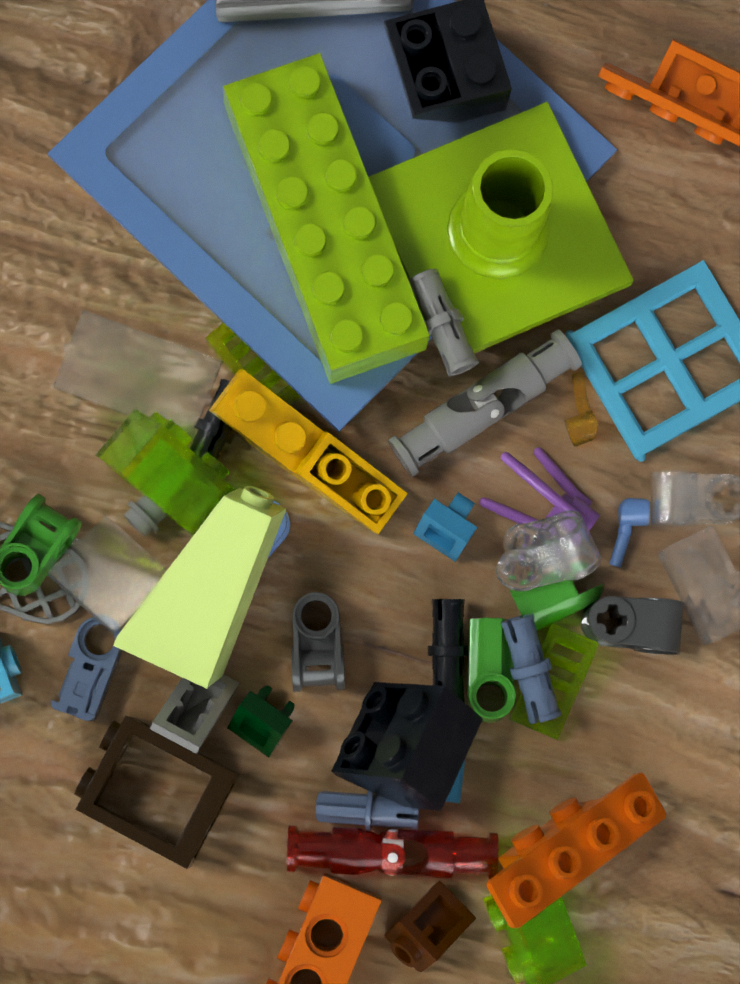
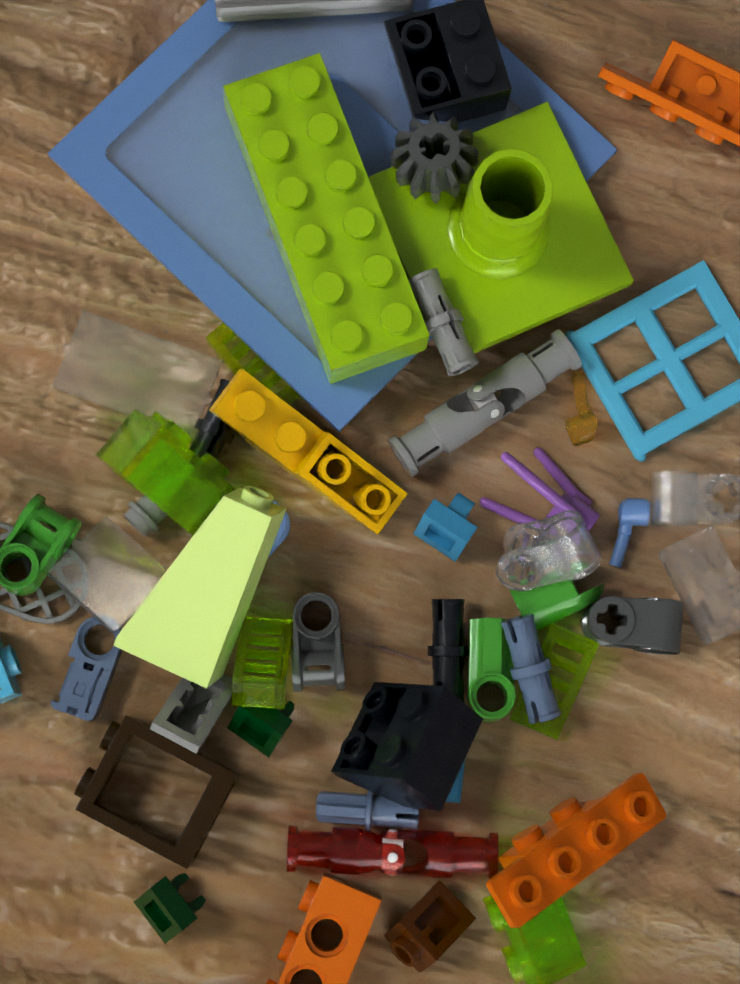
none -> dark green tile [134,873,206,944]
none -> clear neon green slope [232,617,293,709]
none -> dark grey gear [391,111,479,204]

